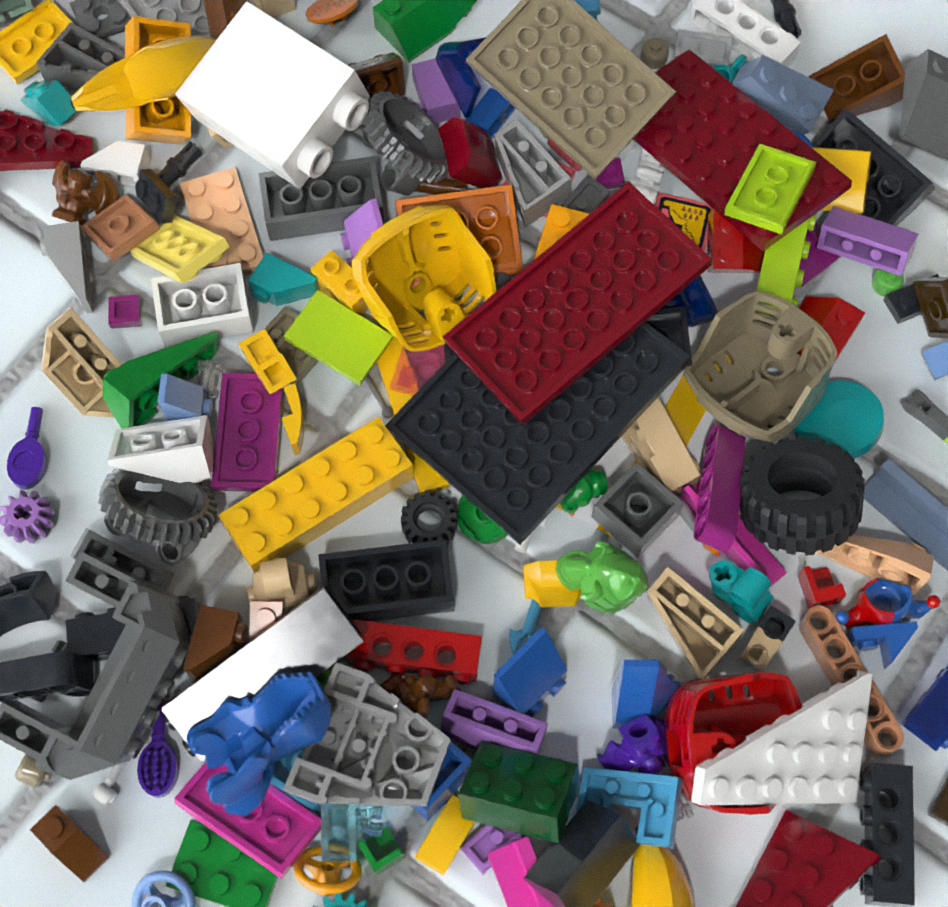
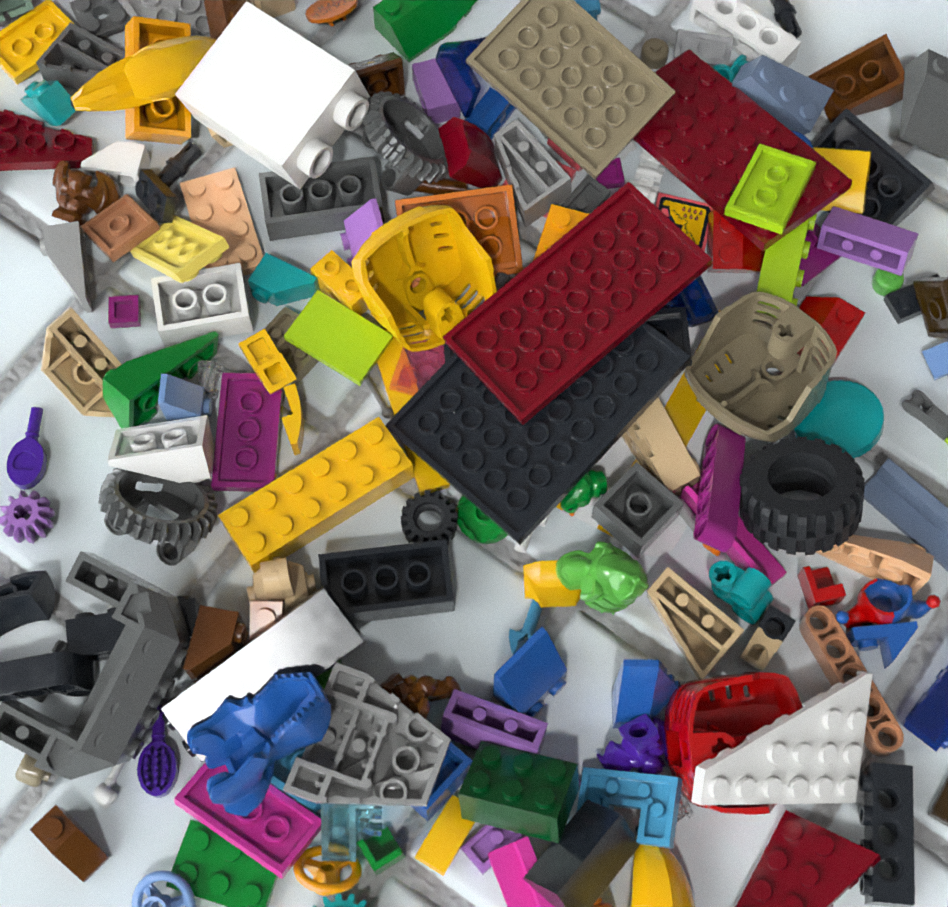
dark grey slope [70,528,175,591] -> none
red brick [347,619,482,685] -> none

